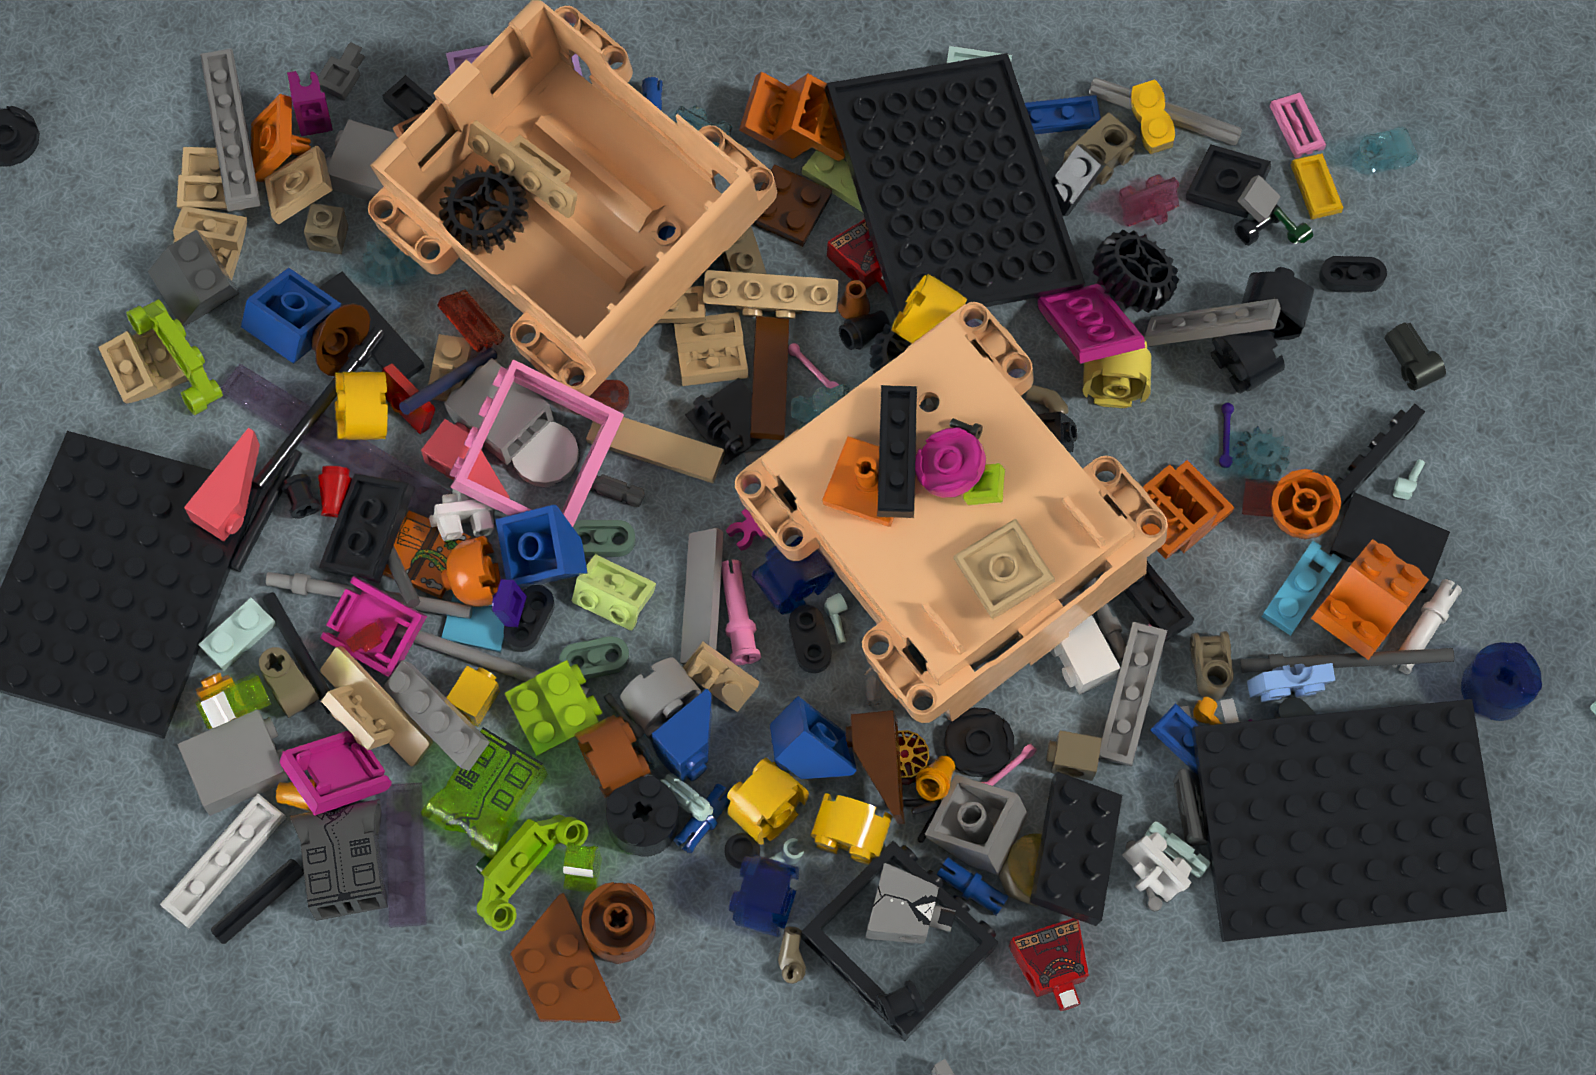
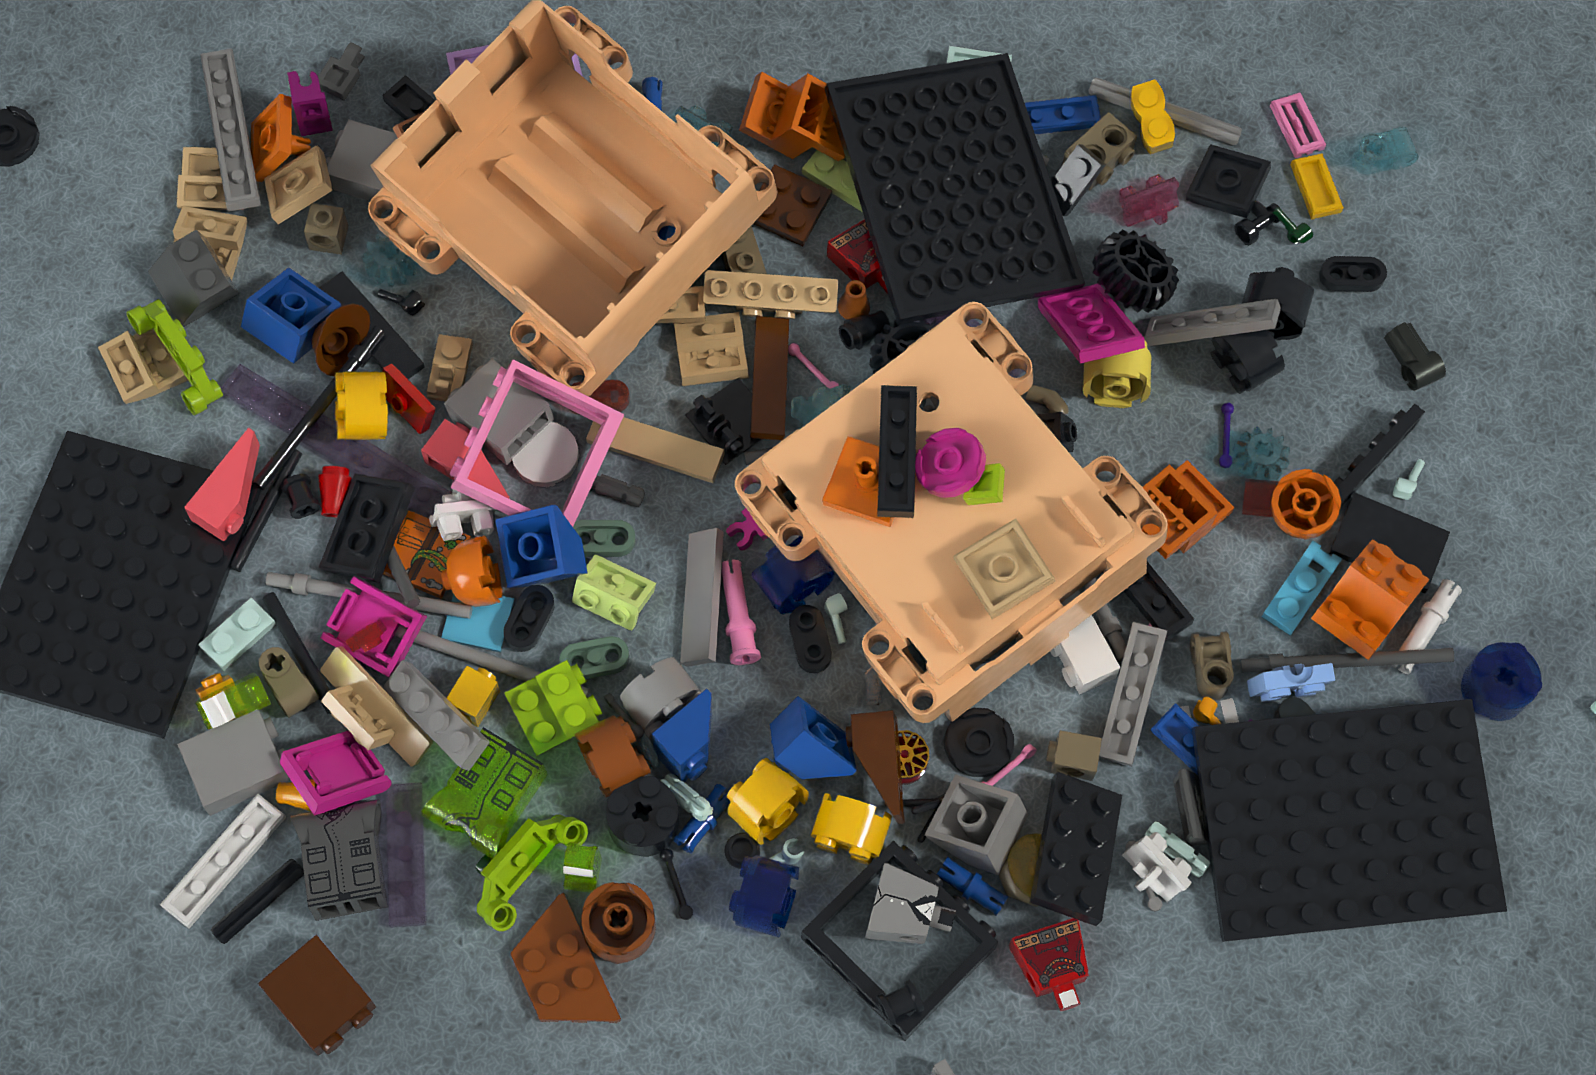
dark blue bar [399,348,497,415] -> none
clear red tile [437,289,505,352] -> none
black gear [439,165,529,255] -> none
tan bracket [468,120,578,218] -> none
dark purple plate [492,579,527,627] -> none
tan plate [683,641,759,712] -> none
dark tan arm [778,926,806,984] -> none
yellow brick [891,274,967,343] -> none
light orange cone [916,756,955,801] -> none
pearl dark grey piece [950,418,983,439] -> none
light grey tile [1238,175,1281,223] -> none
none -> reddish brown brick [258,935,376,1056]
none -> black hand [377,289,425,316]
none -> black hinge [660,848,693,920]

